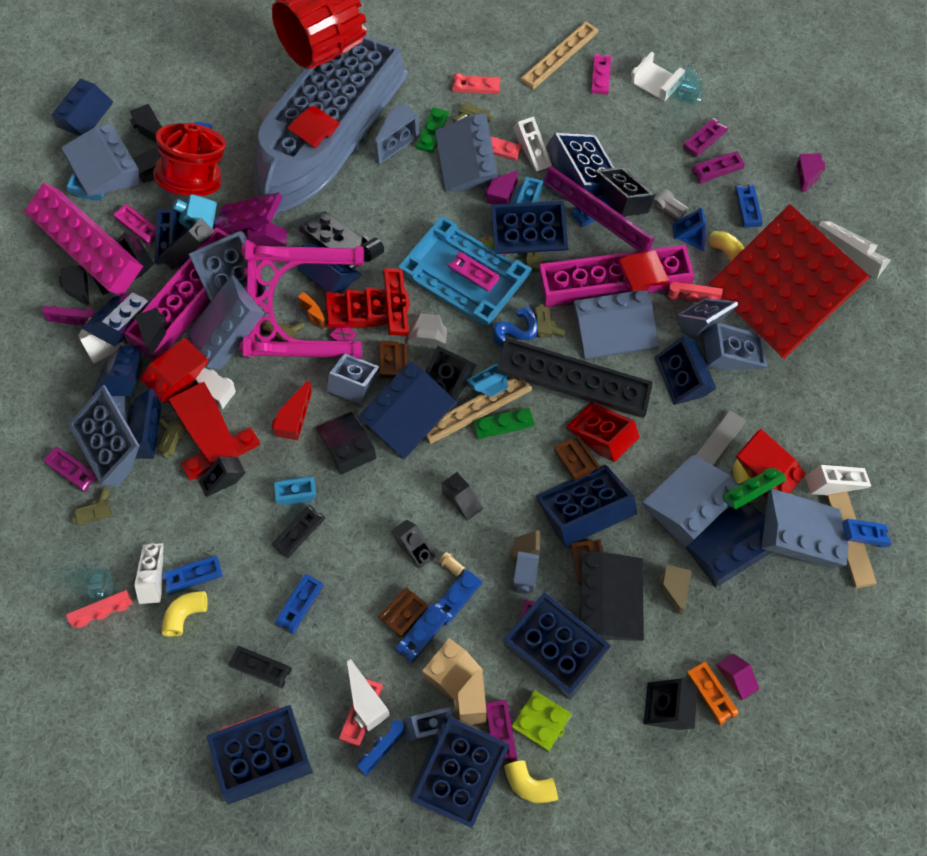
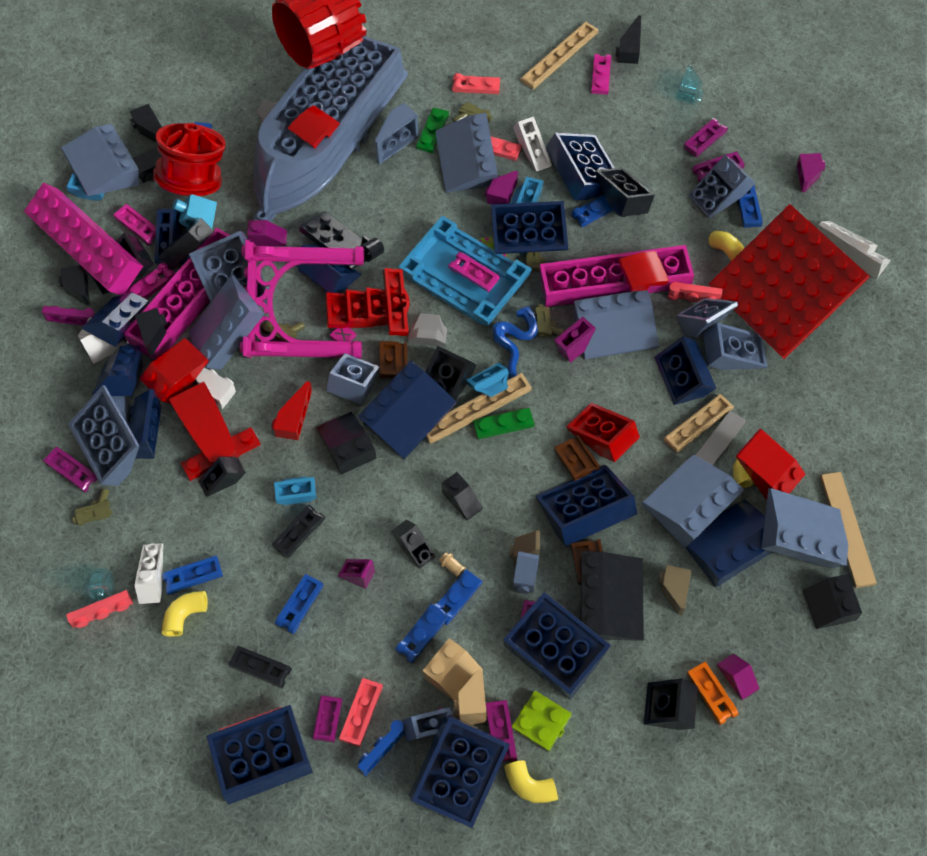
dark blue slope [52,78,113,136] -> none
olive piece [157,418,185,459] -> none
magenta plate [212,192,282,233] -> none
orange slope [298,292,326,330] -> none
white slope [347,659,390,732] -> none
reddish brown plate [378,587,429,638] -> none
black plate [495,337,653,418] -> none
magenta tile [543,166,654,253] -> none
white panel [631,52,685,102] -> none
light grey piece [651,189,689,220] -> none
blue slope [672,208,706,251] -> none
green plate [722,467,786,510] -> none
white slope [805,465,871,495] -> none
blue plate [842,519,892,547] -> none
none -> dark pink plate [125,262,176,299]
none -> magenta plate [313,696,343,743]
none -> magenta slope [338,559,375,589]
none -> magenta slope [554,317,596,363]
none -> black slope [615,15,641,64]
none -> tan tile [663,394,734,453]
none -> sand blue slope [688,155,756,218]
none -> black slope [803,574,862,629]

